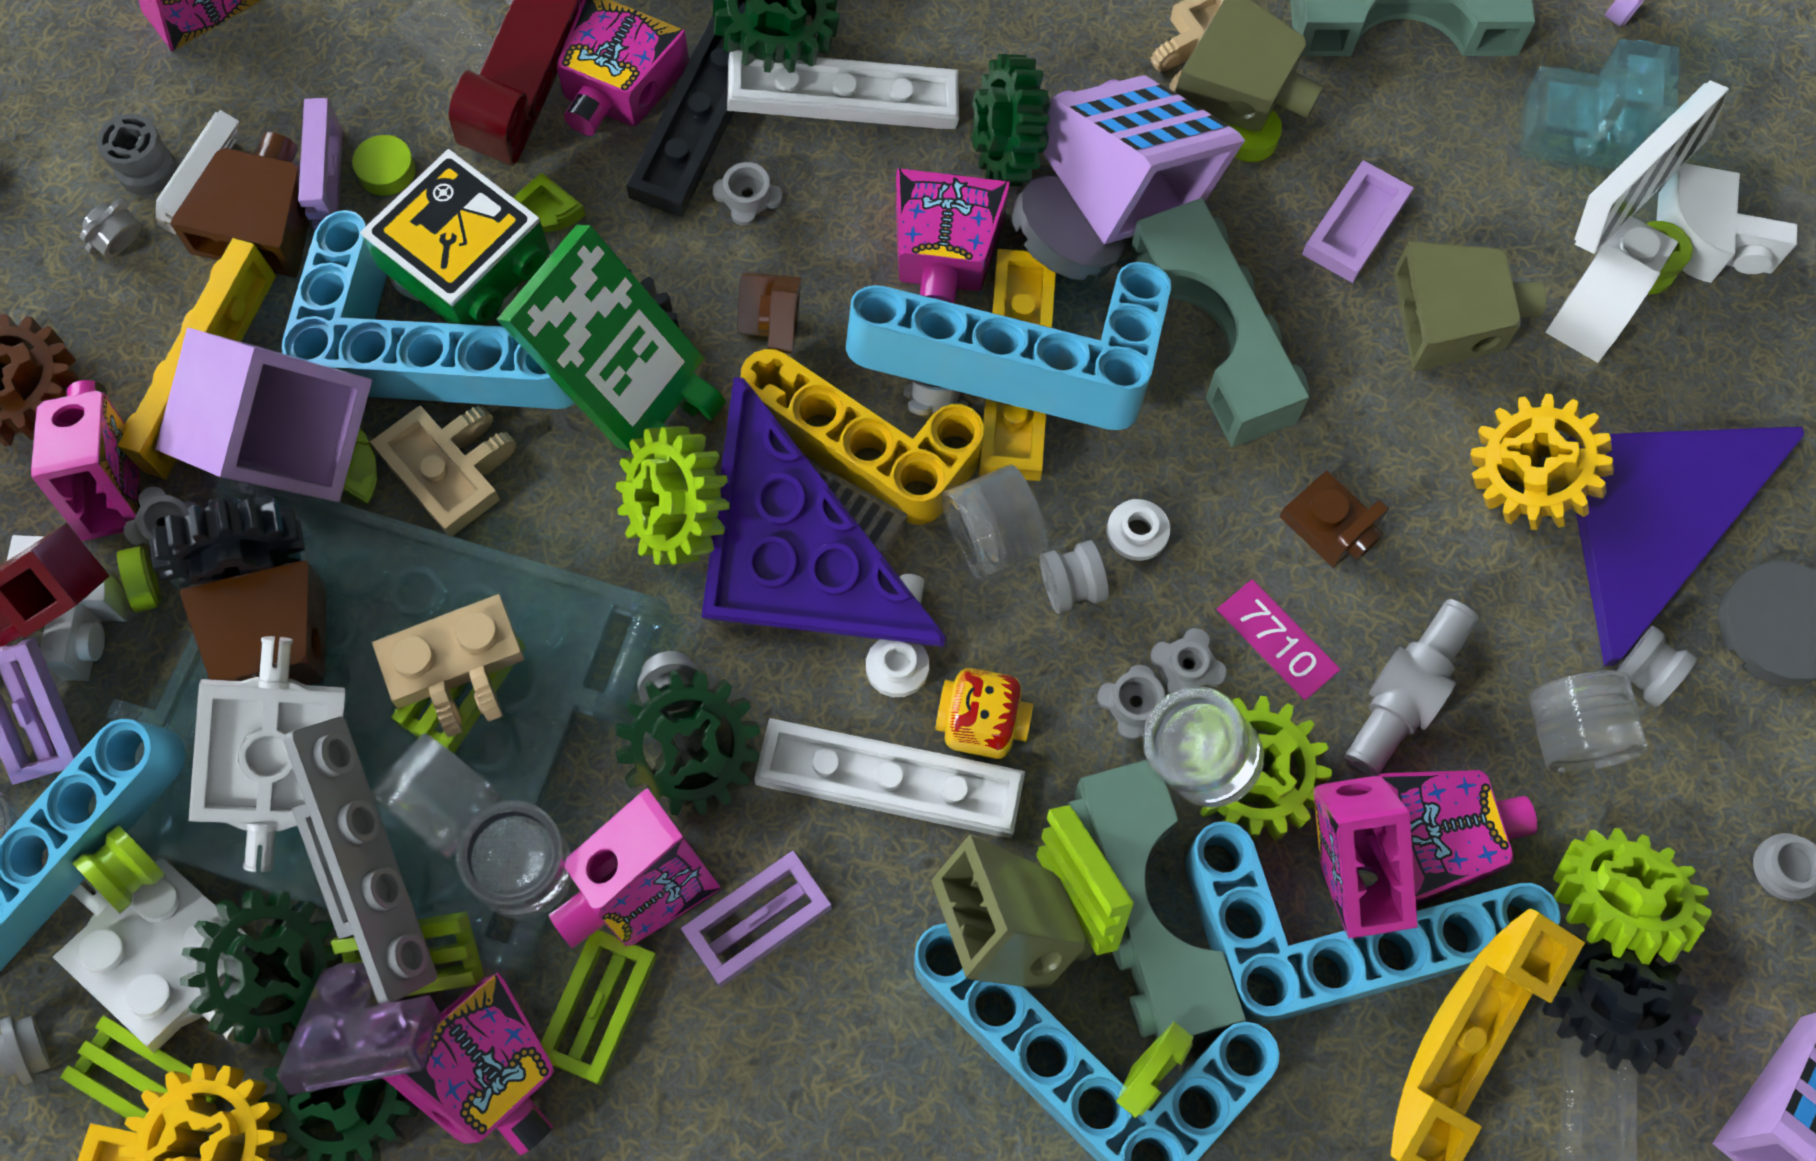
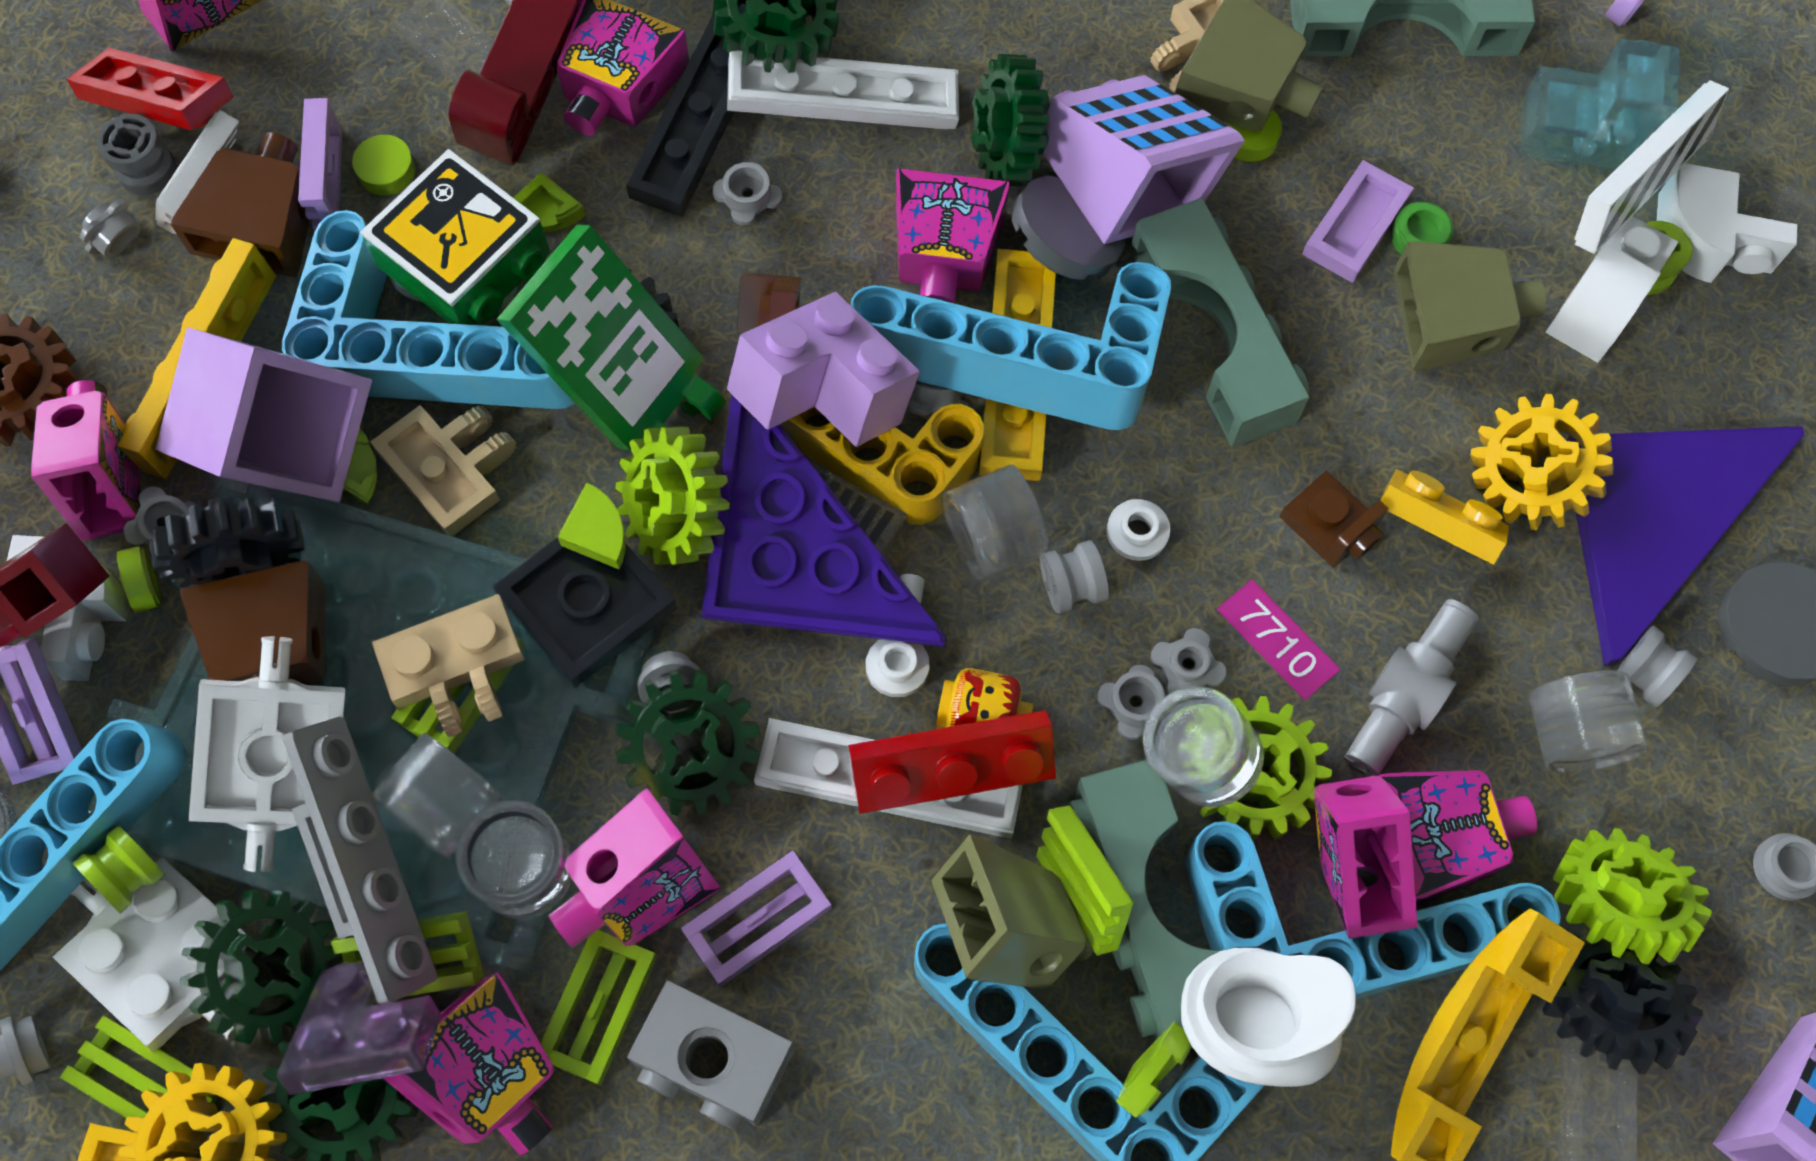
none -> red plate [66,48,234,131]
none -> black tile [492,537,678,688]
none -> lime tile [558,482,626,569]
none -> light grey brick [627,980,795,1131]
none -> lavender brick [727,291,920,447]
none -> red plate [848,710,1056,814]
none -> white piece [1181,948,1356,1087]
none -> yellow plate [1381,469,1510,565]
none -> bright green tile [1390,202,1454,255]

